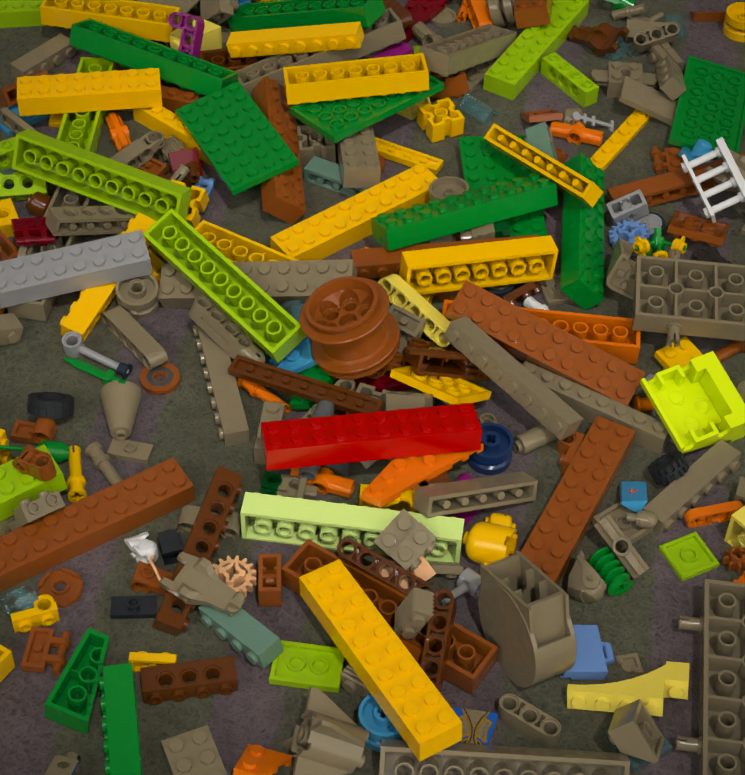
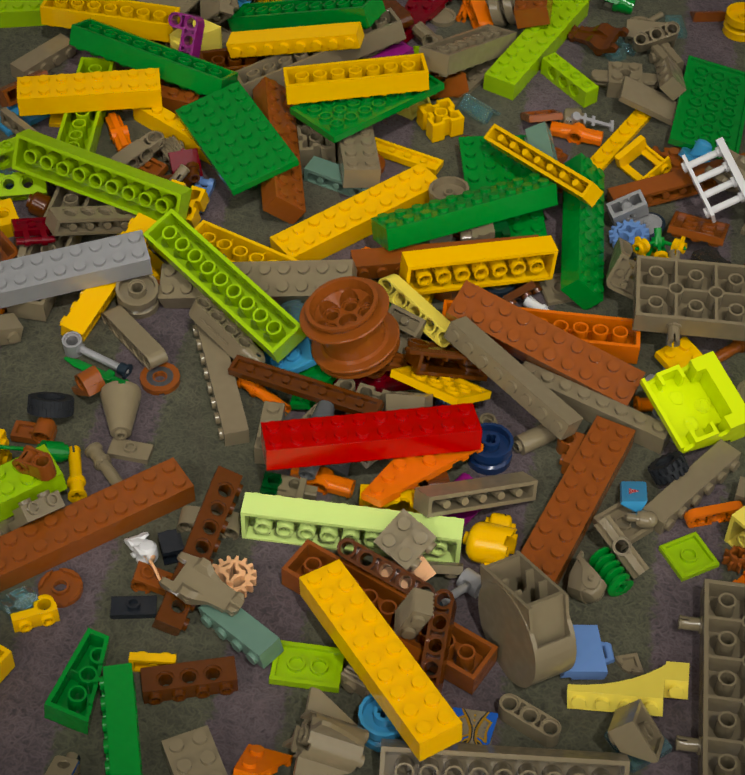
dark orange plate [21,627,71,676] -> none
dark orange brick [258,554,282,607] -> none
dark tan pin [612,3,646,21] -> none
none -> dark orange plate [71,366,105,397]
none -> yellow panel [614,135,672,181]

